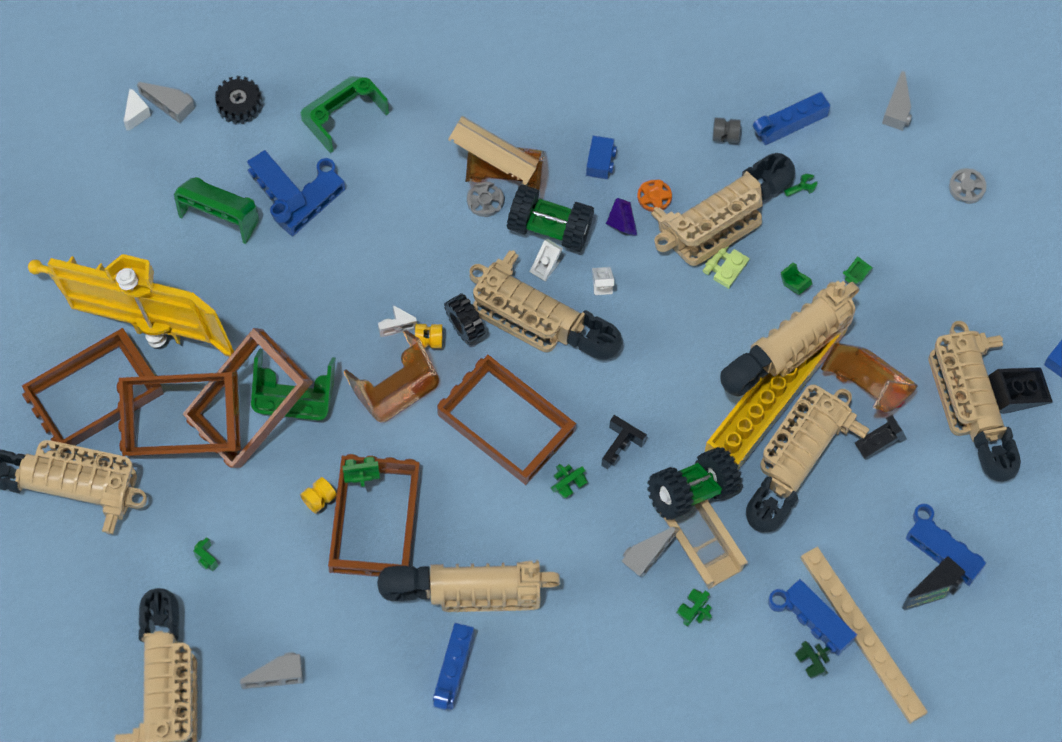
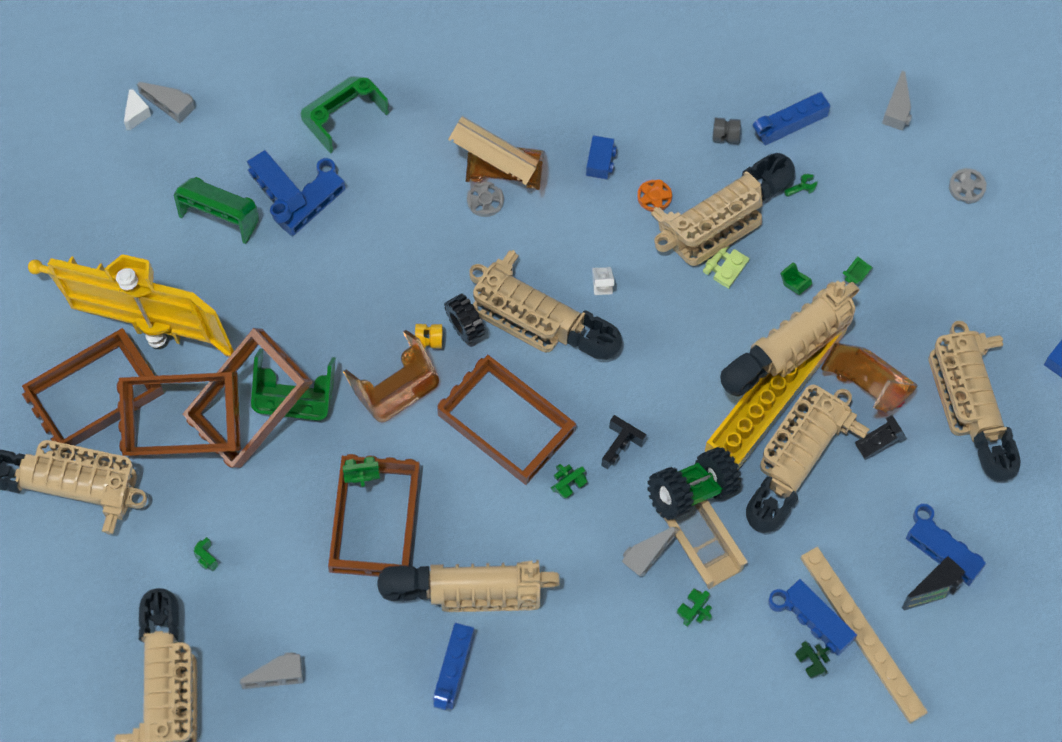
black bush [215,76,262,125] -> none
yellow wheel [300,477,337,514] -> none
white slope [378,306,417,337] -> none
black plate [507,184,594,252] -> none
white slope [530,239,563,281] -> none
dark purple slope [606,198,638,236] -> none
black slope [988,367,1053,413] -> none

